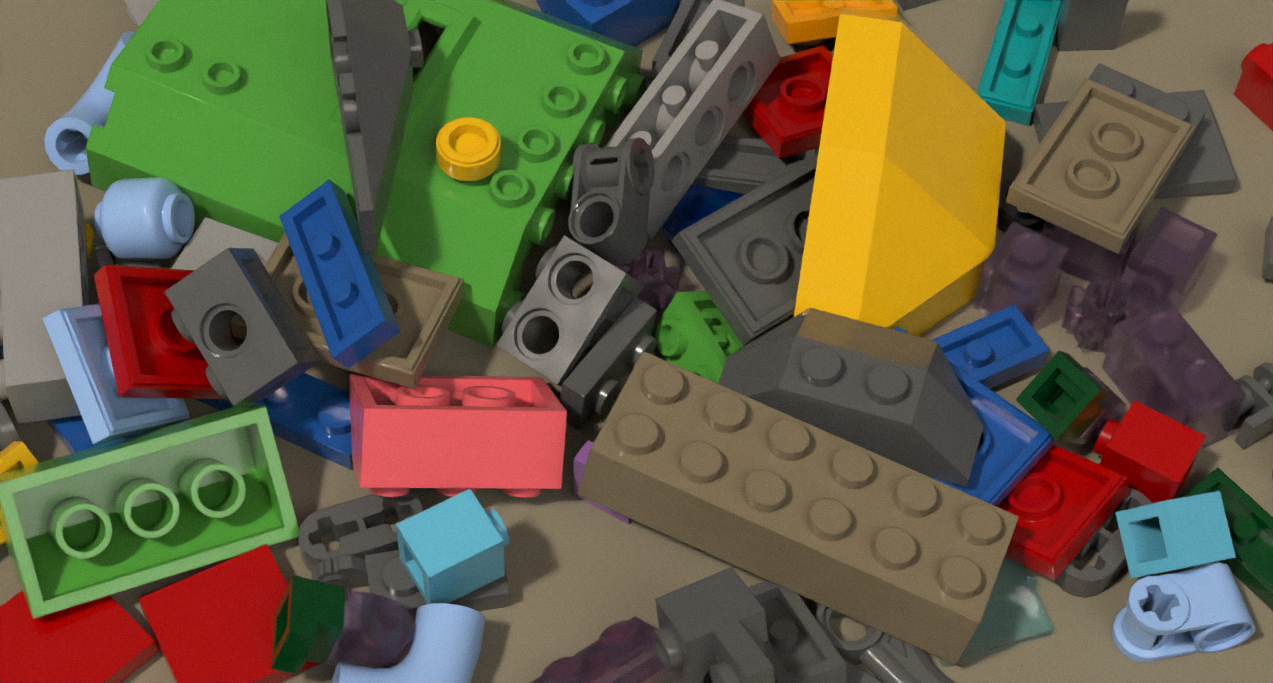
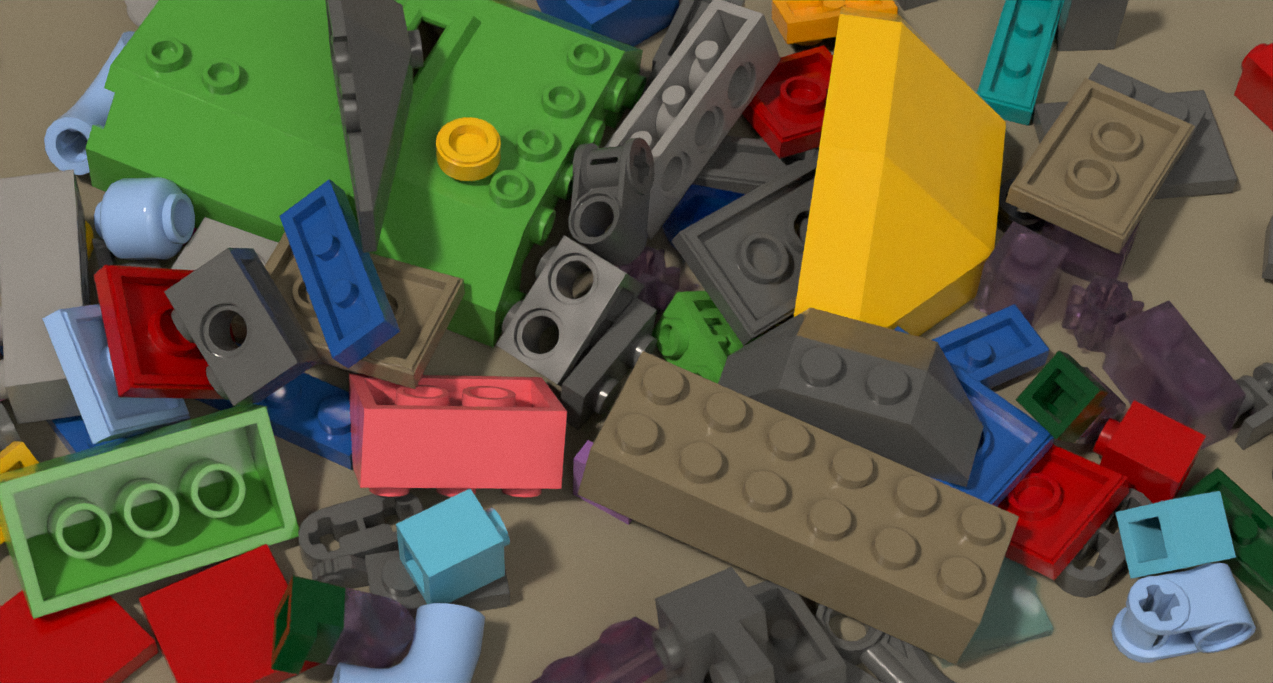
clear purple brick [1117,207,1218,320] -> none

